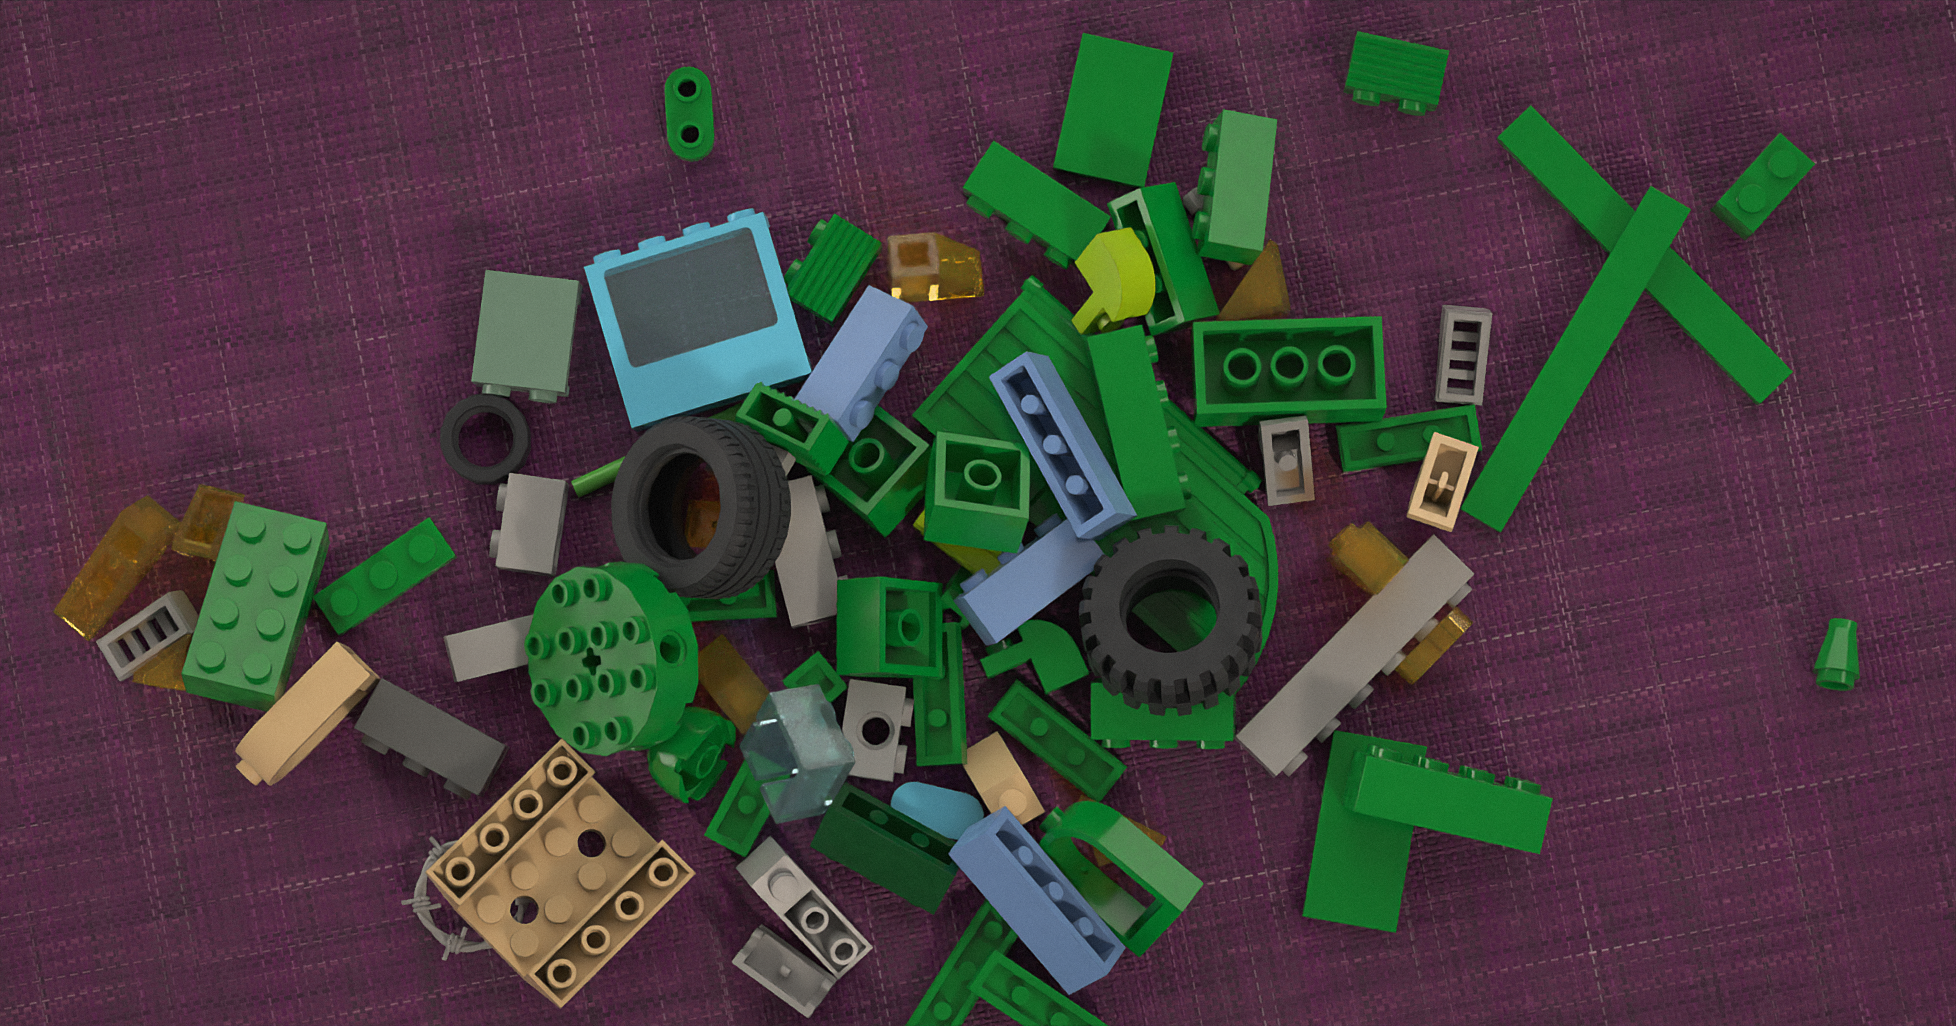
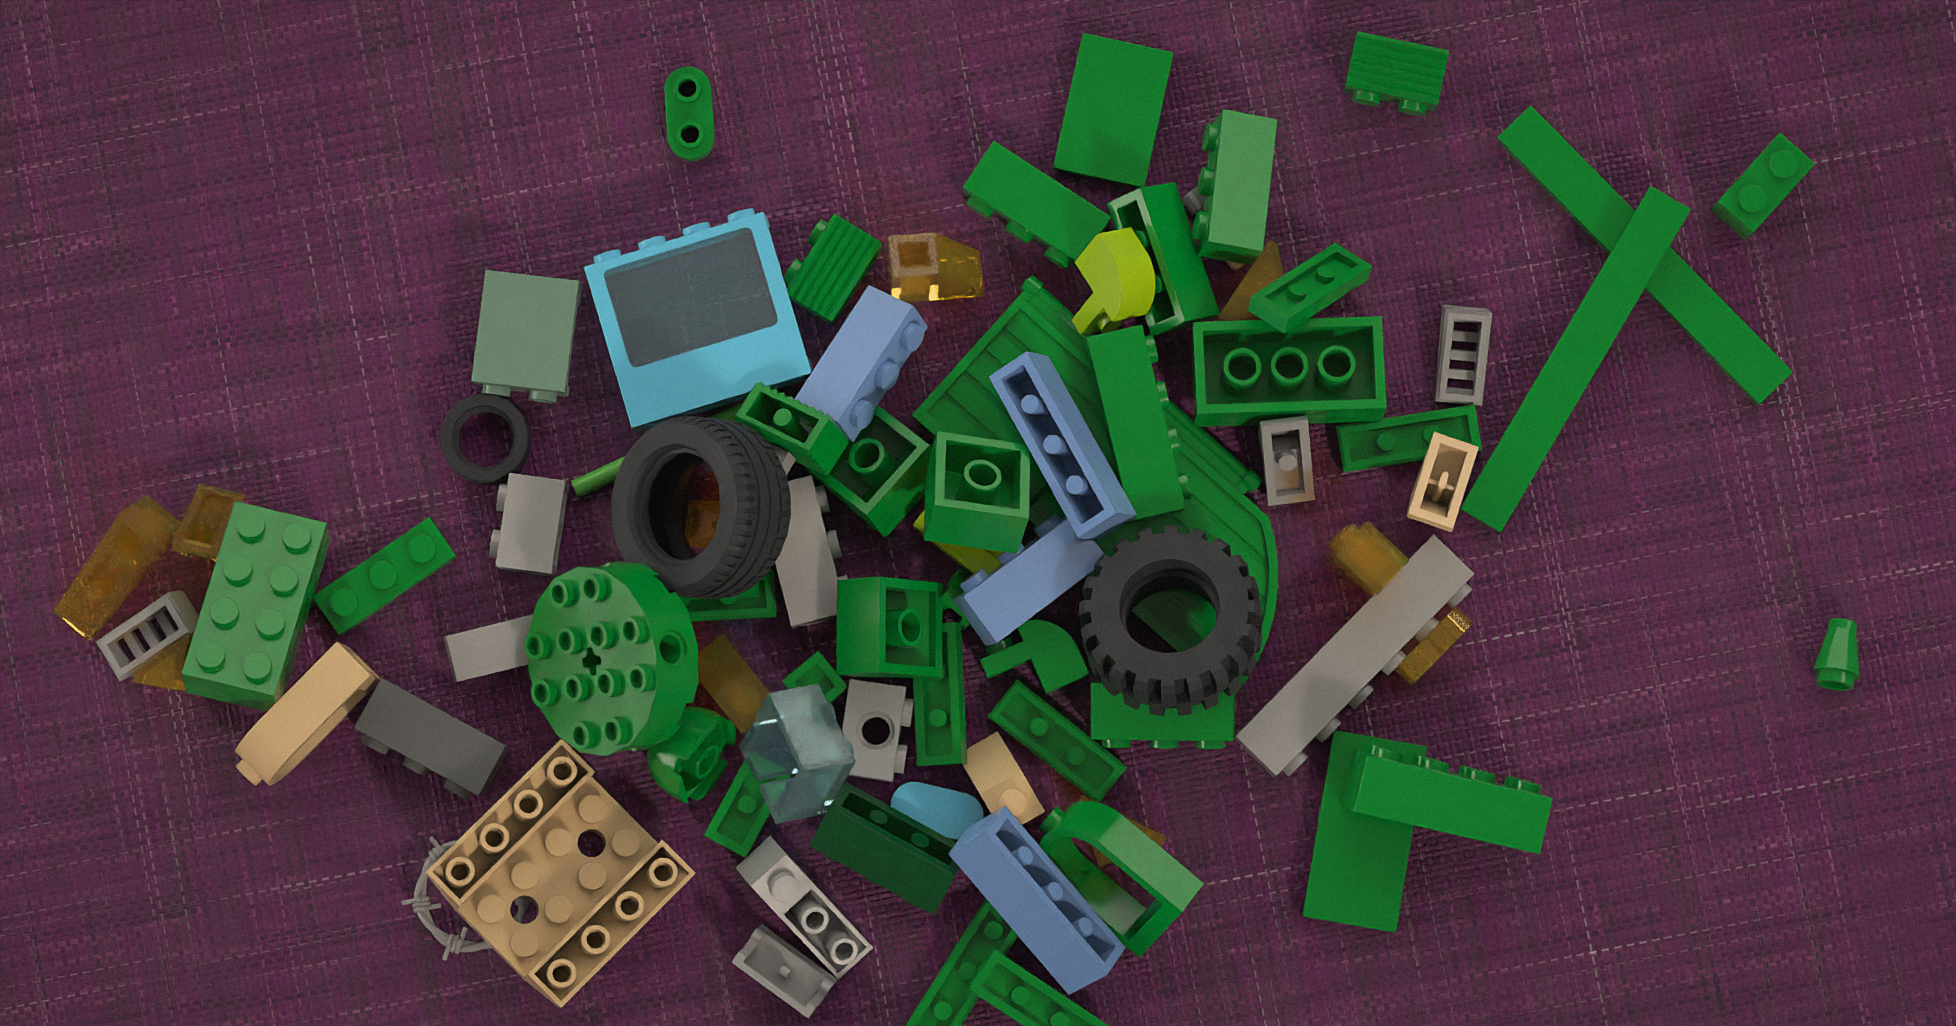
none -> green plate [1248,243,1372,334]

